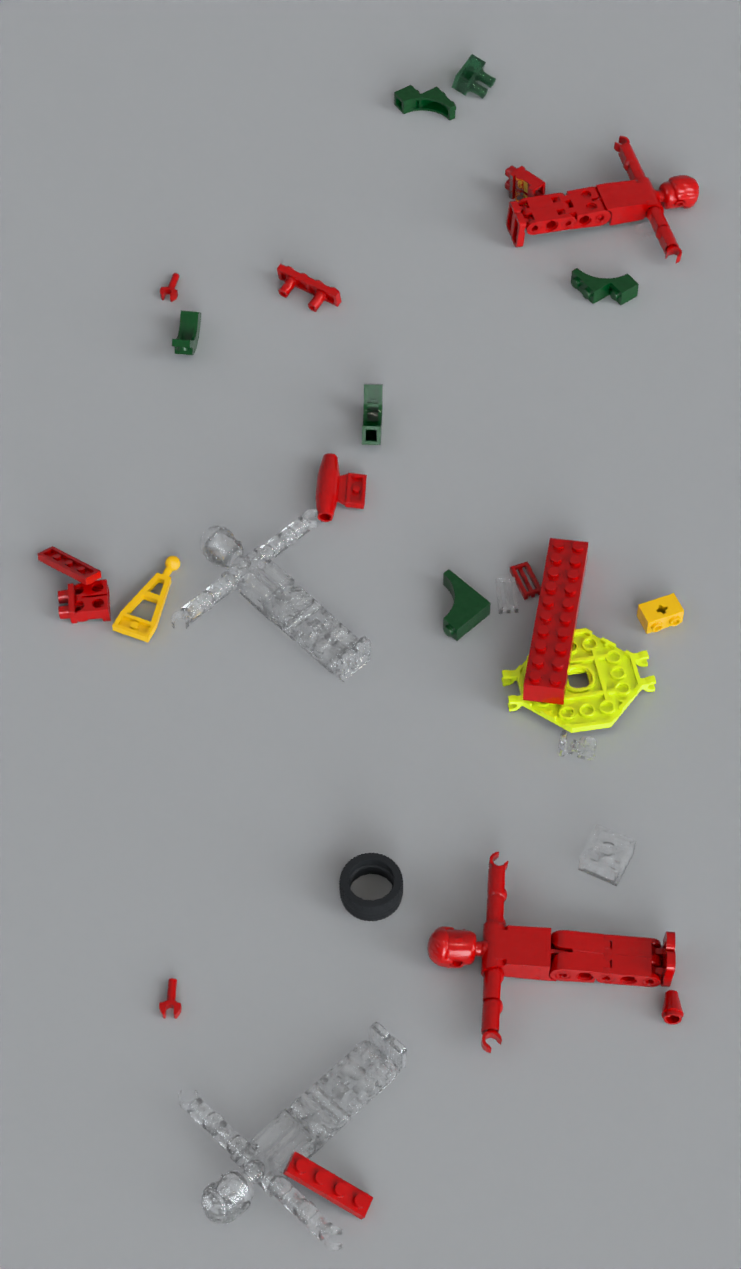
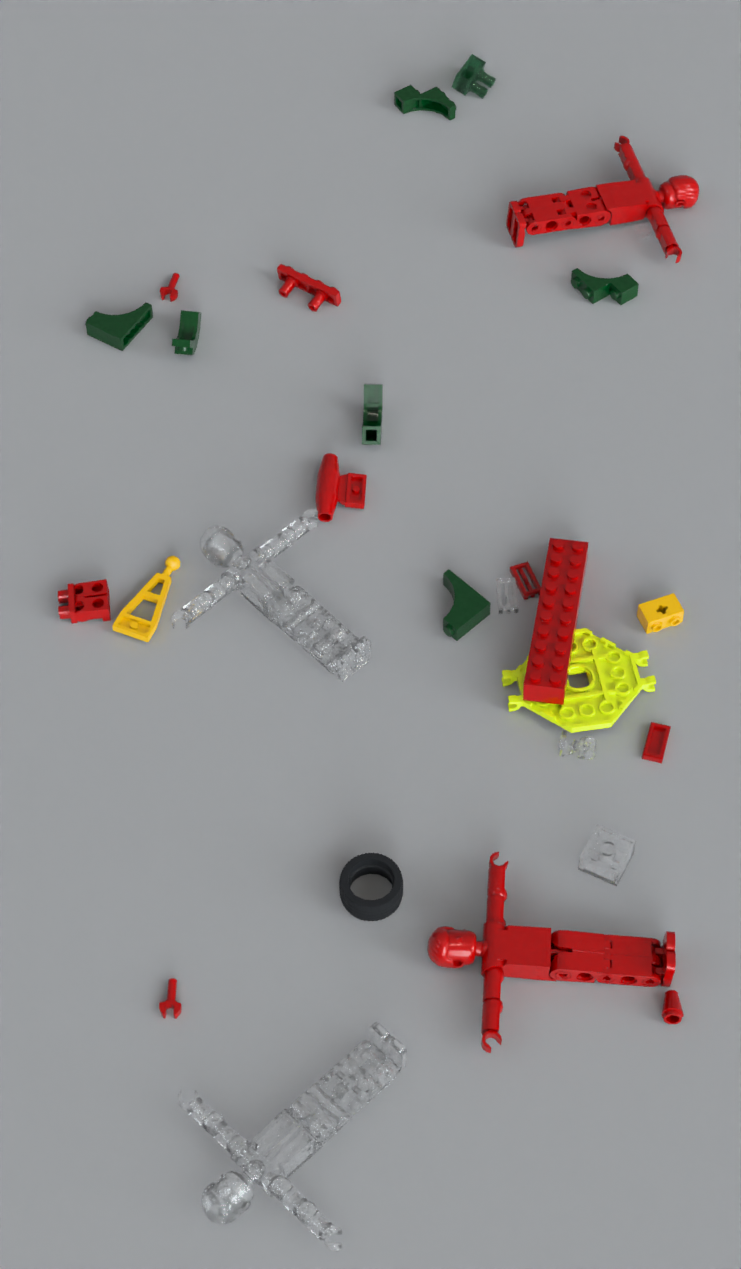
red plate [37,546,102,585] -> none
red plate [283,1151,373,1219] -> none
red hips [505,165,545,205] -> none
none -> dark green arch [85,302,153,351]
none -> red tile [642,722,671,763]

